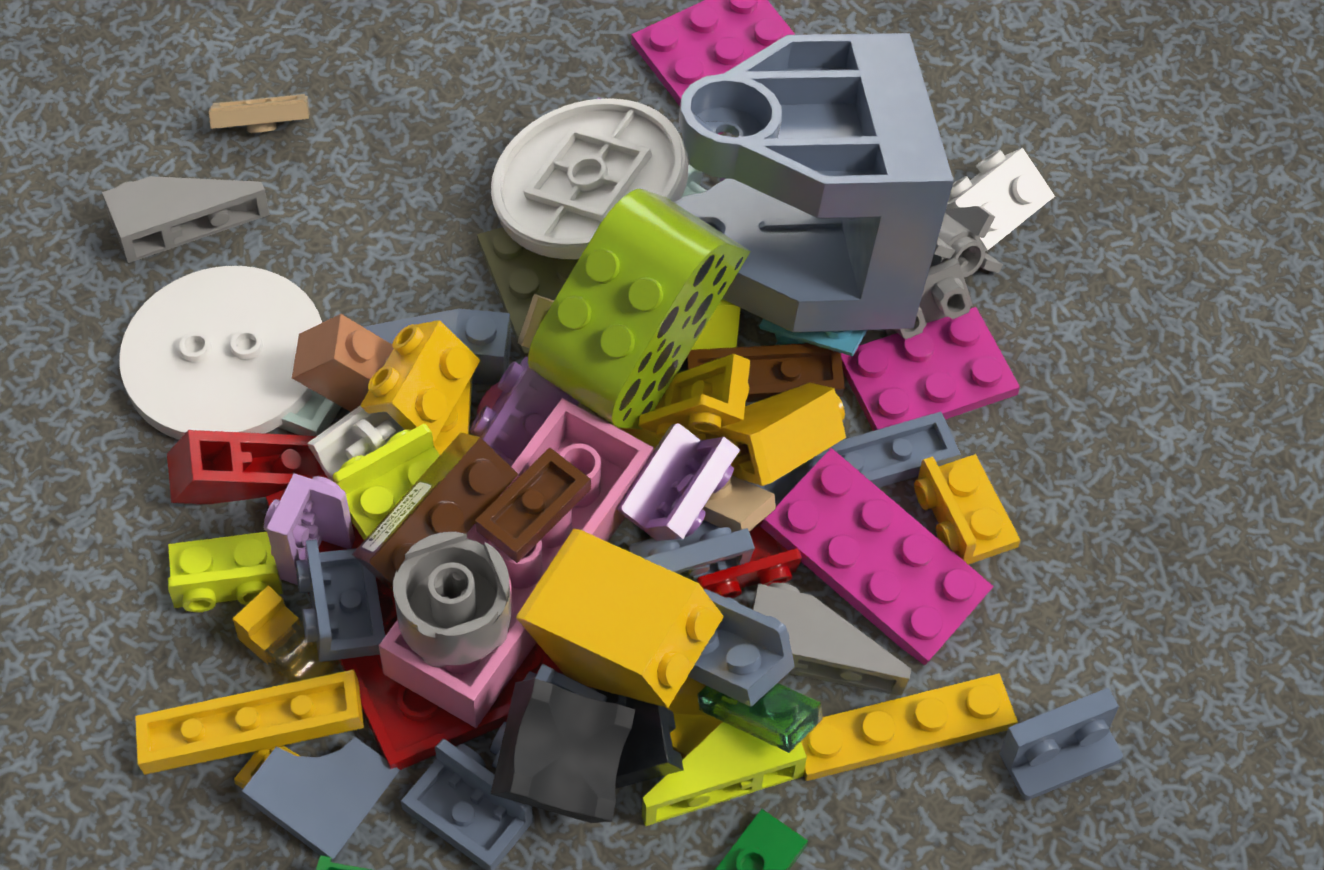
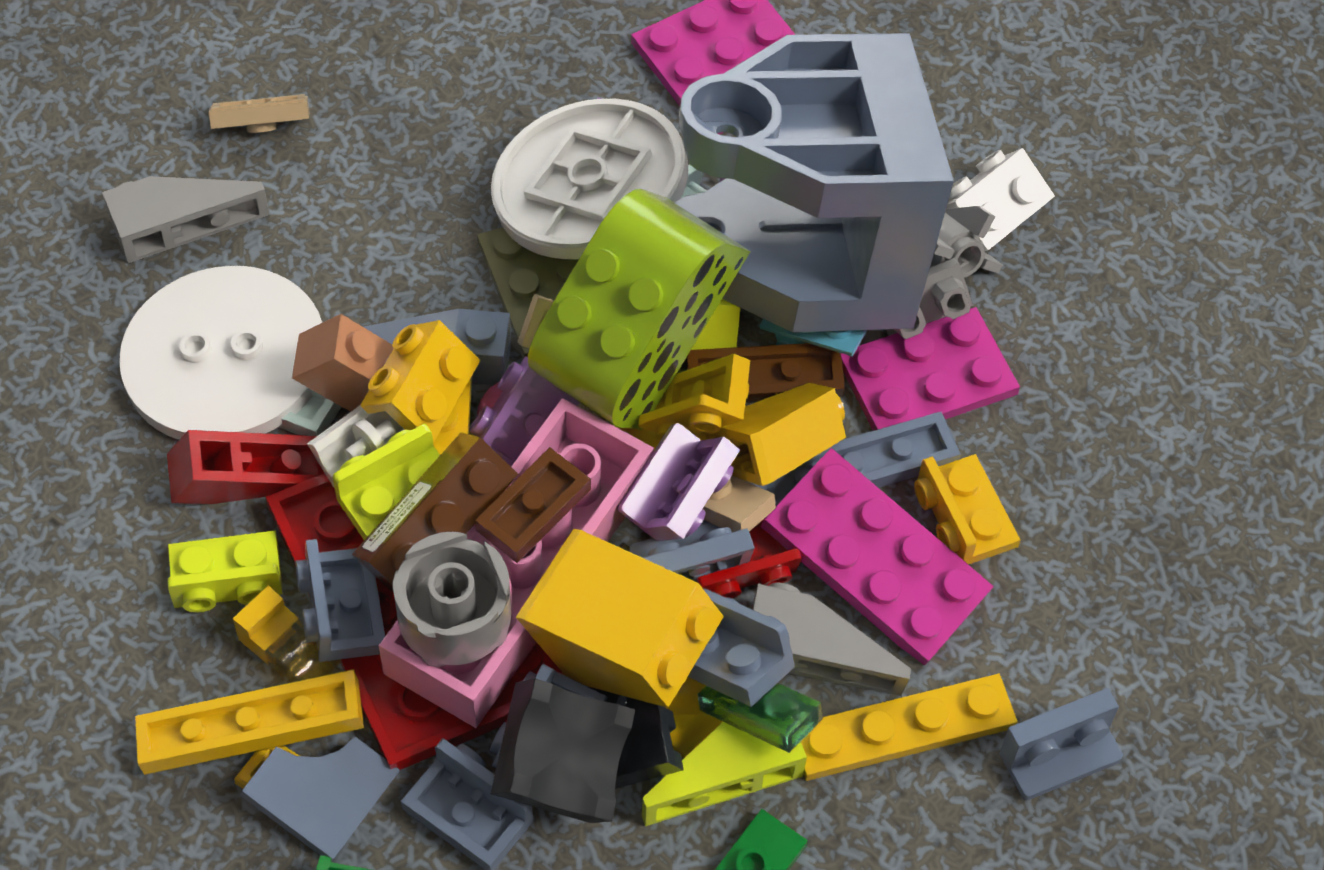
lavender bracket [264,473,355,585] -> none

